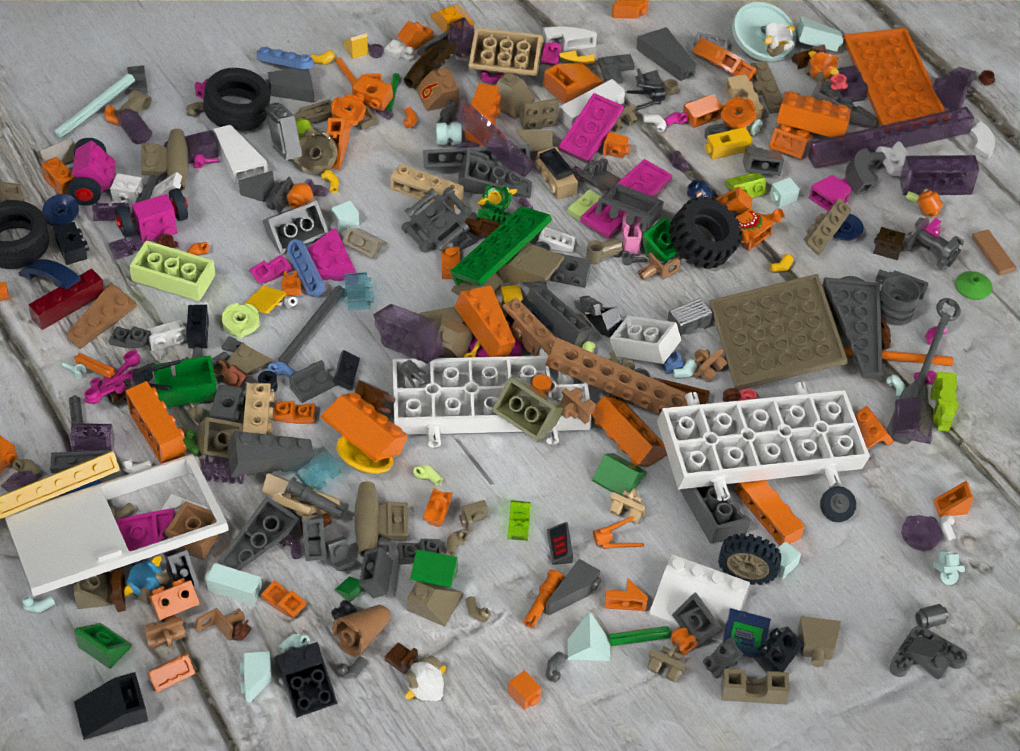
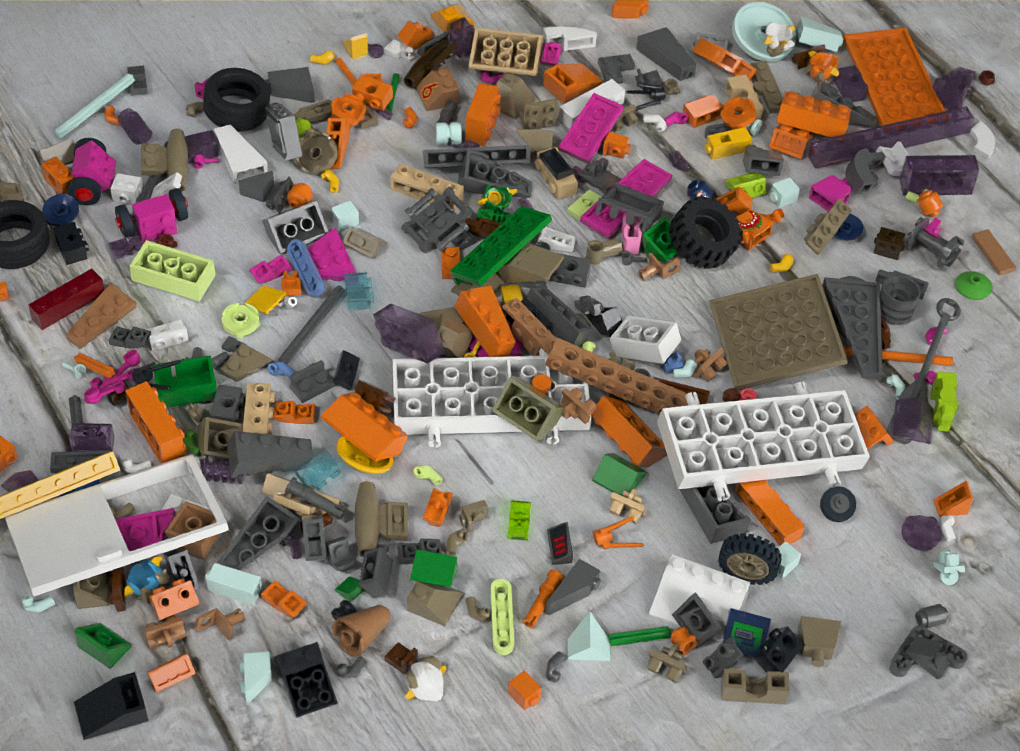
dark tan arm [13,459,43,479] -> none
dark blue slope [19,259,81,289] -> none
clear purple hinge [92,202,131,221] -> none
dark tan piece [118,90,152,122] -> none
black brick [186,304,209,348] -> none
orange arm [187,242,209,255] -> none
copper plate [213,360,249,388] -> none
copper plate [233,619,252,641] -> none
medium blue plate [257,46,314,69] -> none
black wheel [258,371,278,392] -> none
light aqua arm [278,634,310,653] -> none
clear purple arm [304,179,328,197] -> none
dark grey piece [400,360,427,388] -> none
windscreen [454,96,536,177] -> none
yellow slope [559,50,595,65] -> none
orange slope [604,578,648,611] -> none
brick [667,298,712,336] -> none
coral plate [830,74,848,90] -> none
none -> yellowish green plate [490,579,514,655]

